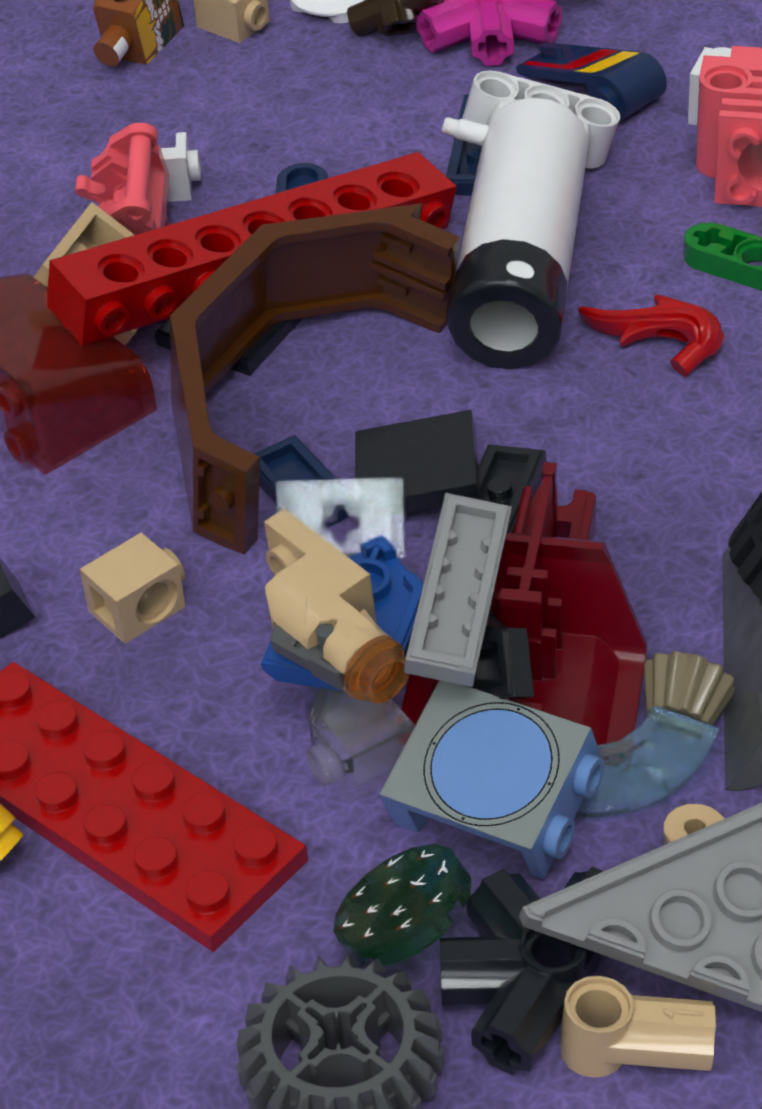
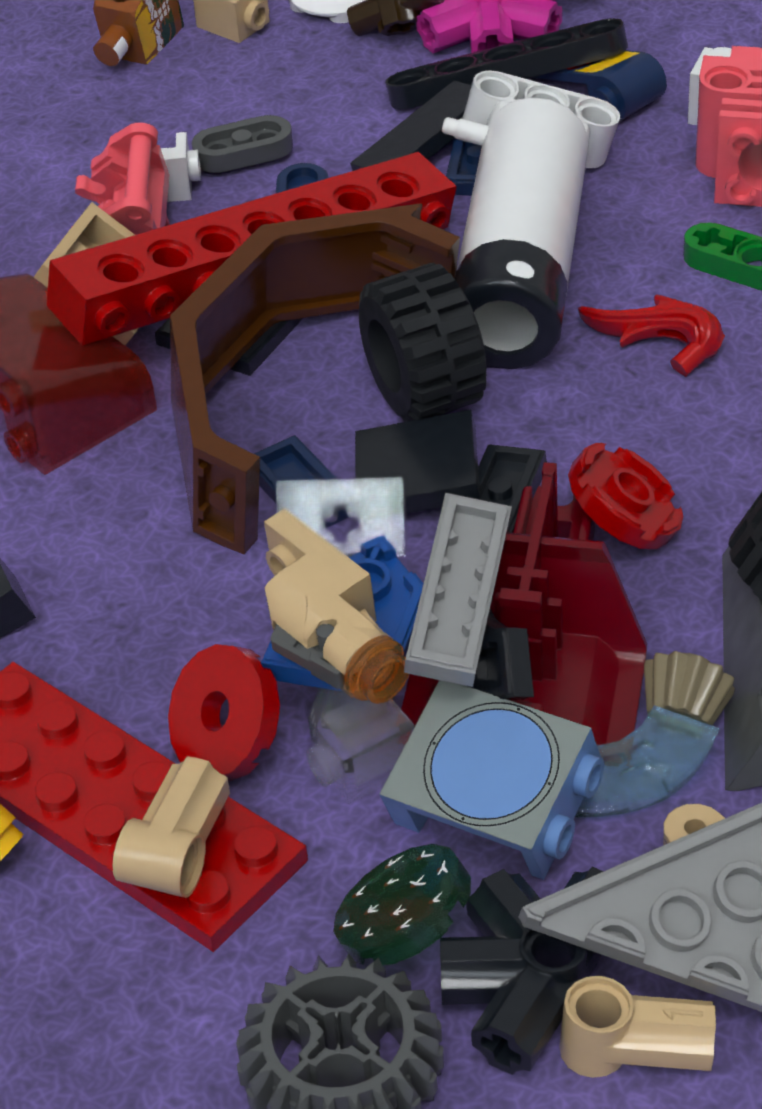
tan brick [80,532,186,644] -> none
none -> tan piece [112,756,230,898]
none -> red tile [168,644,280,781]
none -> dark grey plate [192,115,293,173]
none -> black tile [350,80,472,171]
none -> black tyre [359,262,486,422]
none -> black beam [385,18,628,109]
none -> red tile [568,443,684,550]

